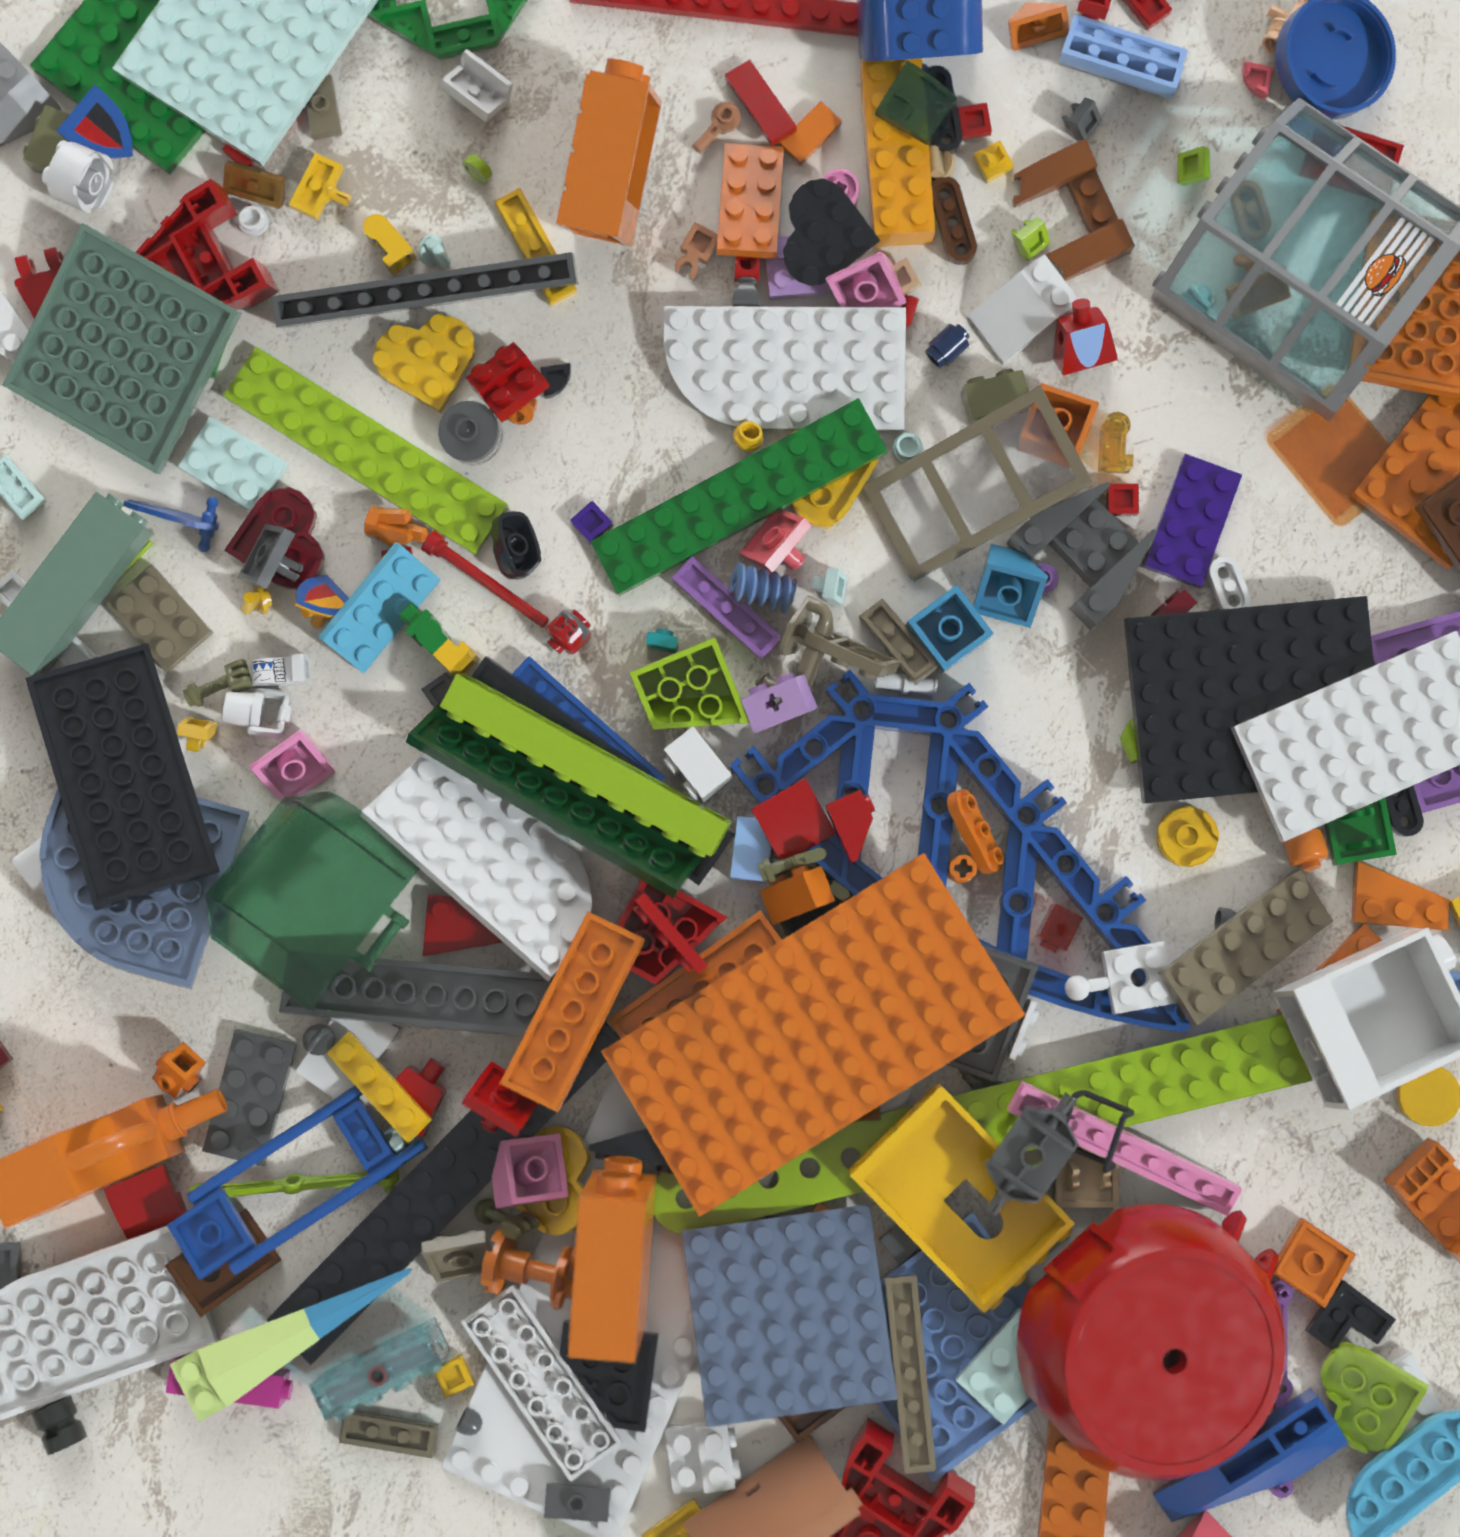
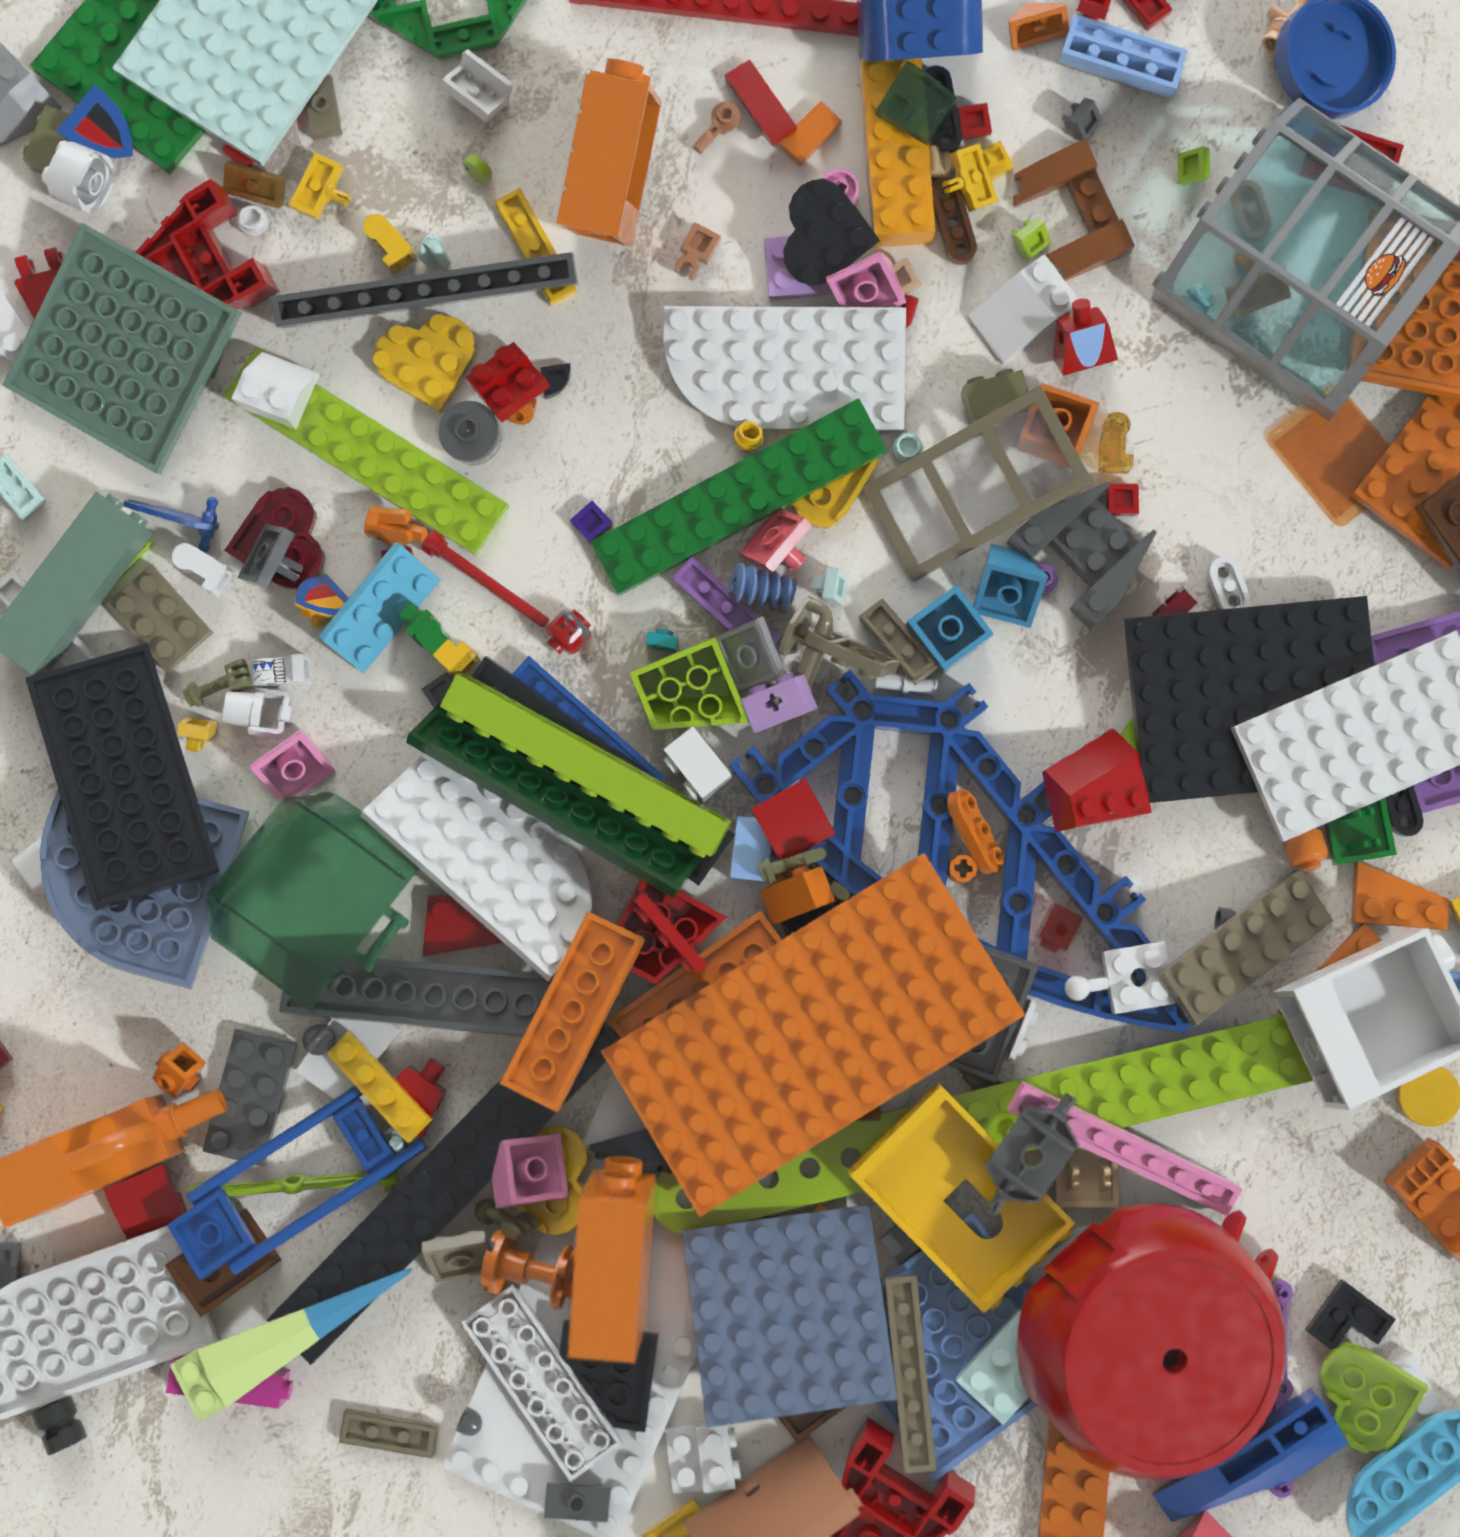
light aqua plate [178,416,289,511] -> none
yellow plate [240,585,272,615] -> none
clear light blue brick [309,1317,451,1421] -> none
yellow tile [432,1354,475,1398] -> none
red tile [461,1061,539,1137] -> none
black piece [491,511,542,580] -> none
orange plate [717,143,784,259] -> none
leg [733,256,760,307] -> none
red slope [825,790,875,864] -> none
dark blue brick [925,323,970,369] -> none
black piece [1066,1090,1135,1173] -> none
dark purple plate [1142,454,1243,589] -> none
yellow tile [1156,806,1219,867] -> none
coral tile [1242,61,1274,99] -> none
orange plate [1273,1218,1356,1308] -> none
none -> white leg [172,543,234,597]
none -> white slope [232,352,319,429]
none -> light grey tile [714,616,787,693]
none -> yellow plate [943,143,998,212]
none -> red wedge [1042,728,1152,832]

